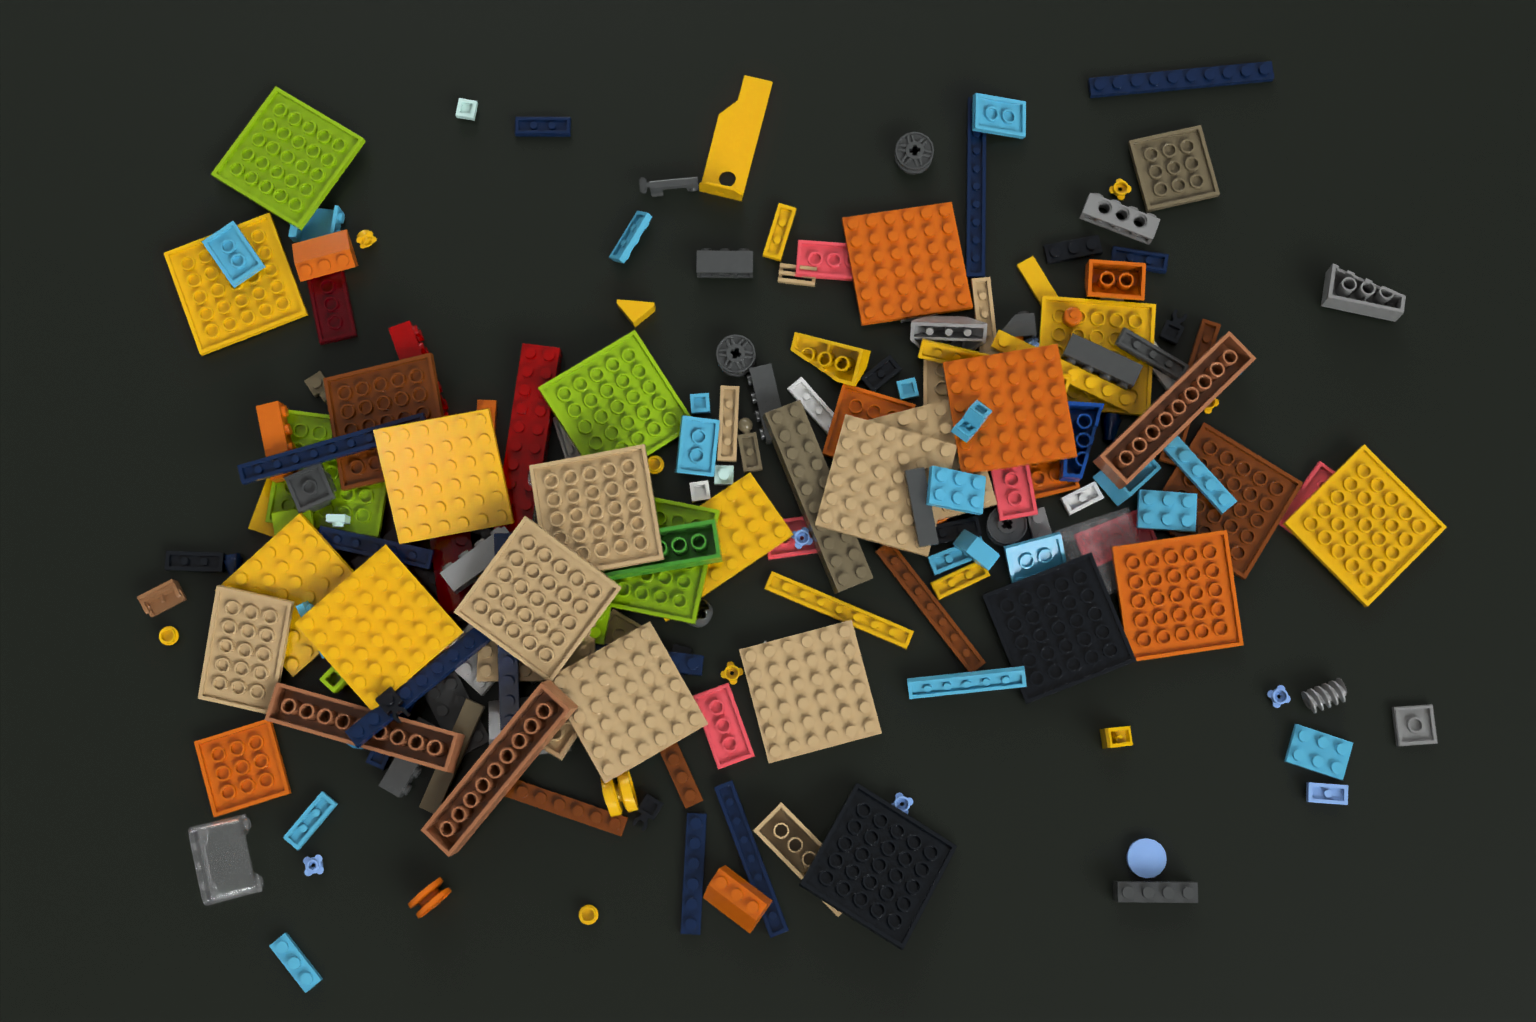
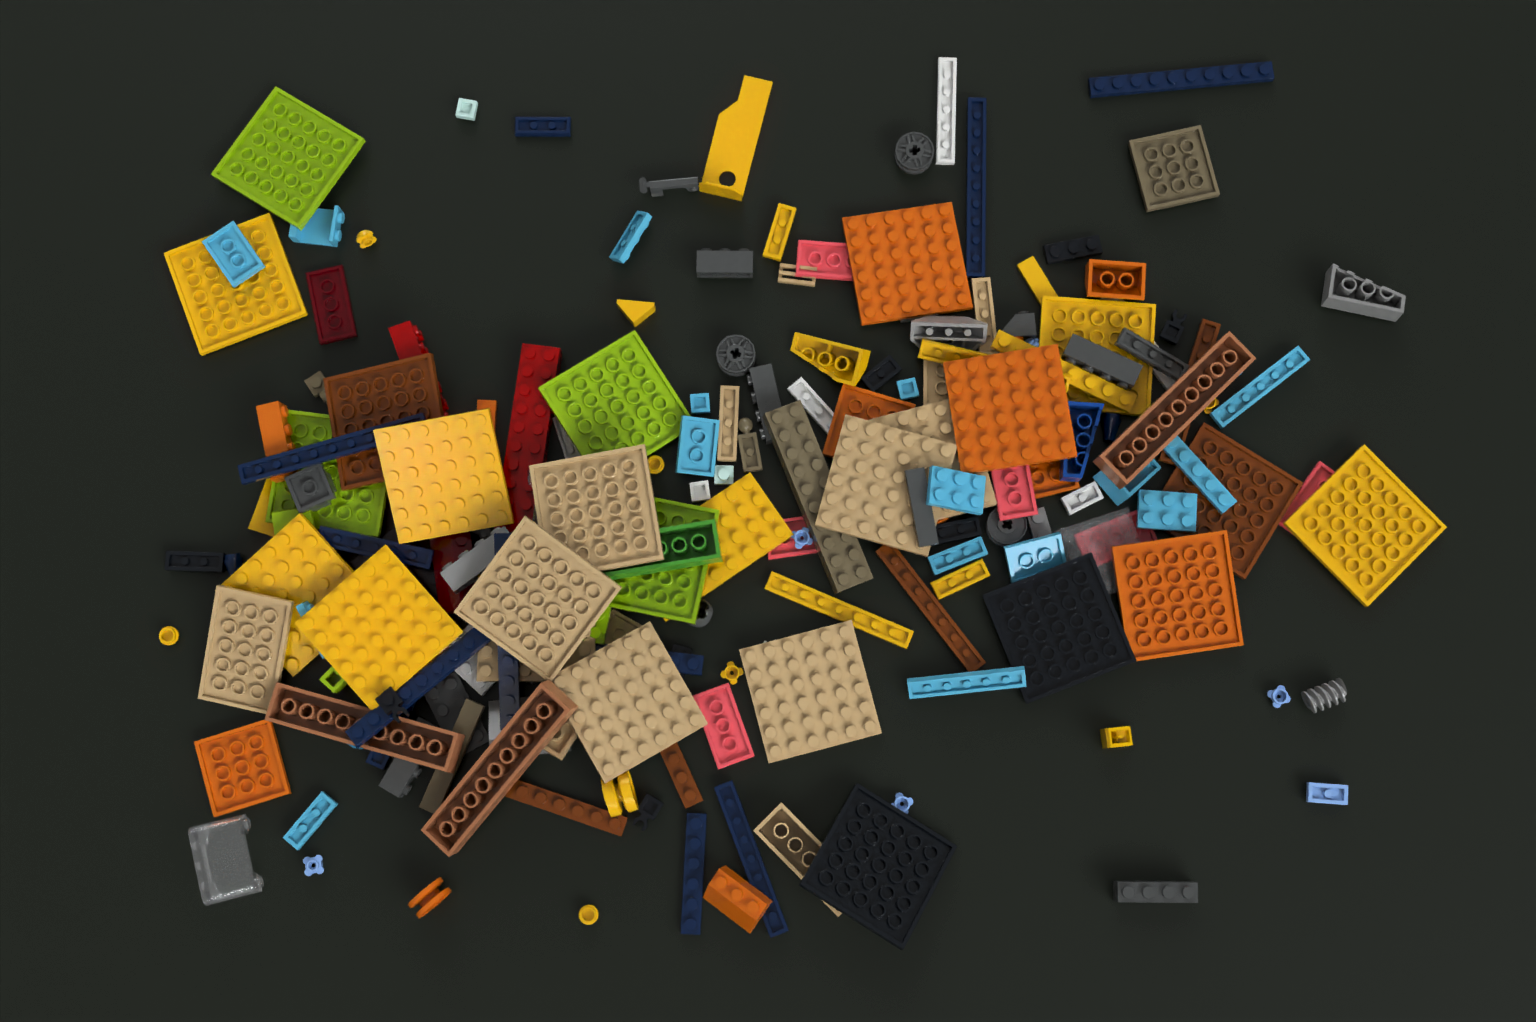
medium nougat hinge [137,579,187,617] -> none
medium azure plate [269,932,323,993] -> none
orange slope [292,229,359,282] -> none
light aqua plate [326,514,351,527] -> none
medium azure slope [951,400,992,443] -> none
medium azure slope [953,529,1000,571] -> none
medium azure plate [972,93,1026,139] -> none
orange piece [1062,307,1082,327] -> none
light grey brick [1079,193,1161,245] -> none
yellow plate [1109,178,1131,200] -> none
dark blue tile [1110,246,1169,274] -> none
light blue tile [1126,838,1167,878] -> none
medium azure plate [1284,724,1353,780] -> none
light grey tile [1391,704,1438,746] -> none
none -> white tile [936,57,957,165]
none -> medium azure plate [1209,345,1310,429]

